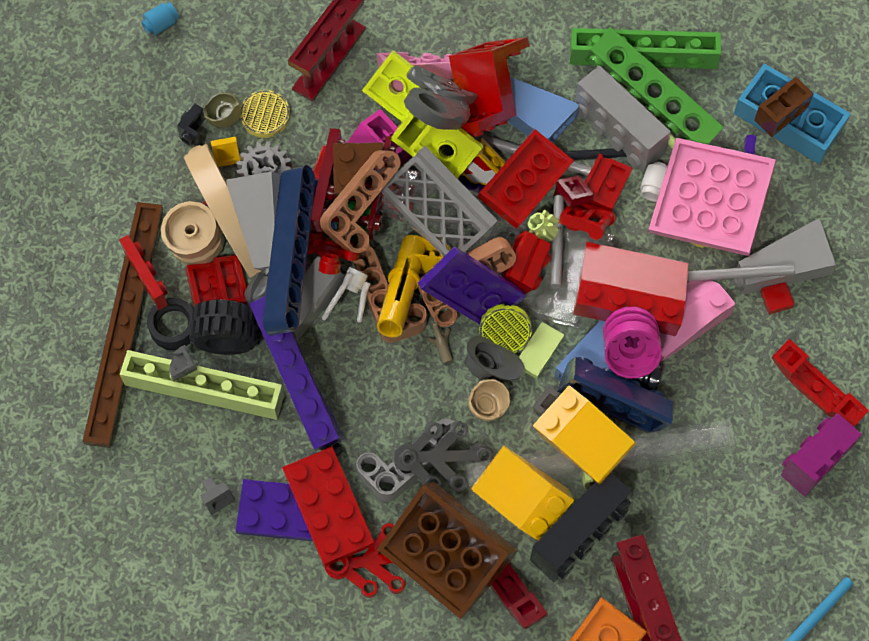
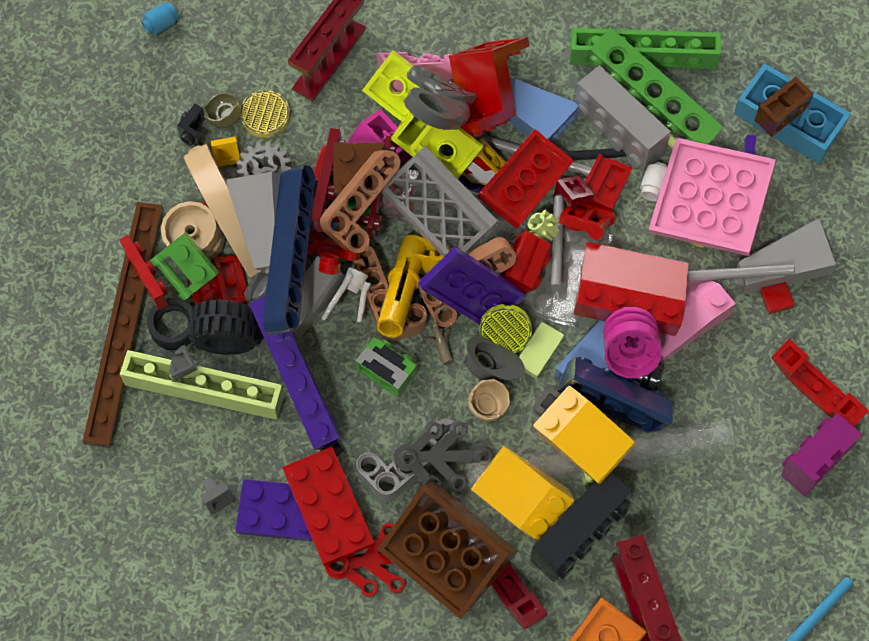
none -> bright green plate [149,232,219,300]
none -> brick [355,337,417,398]

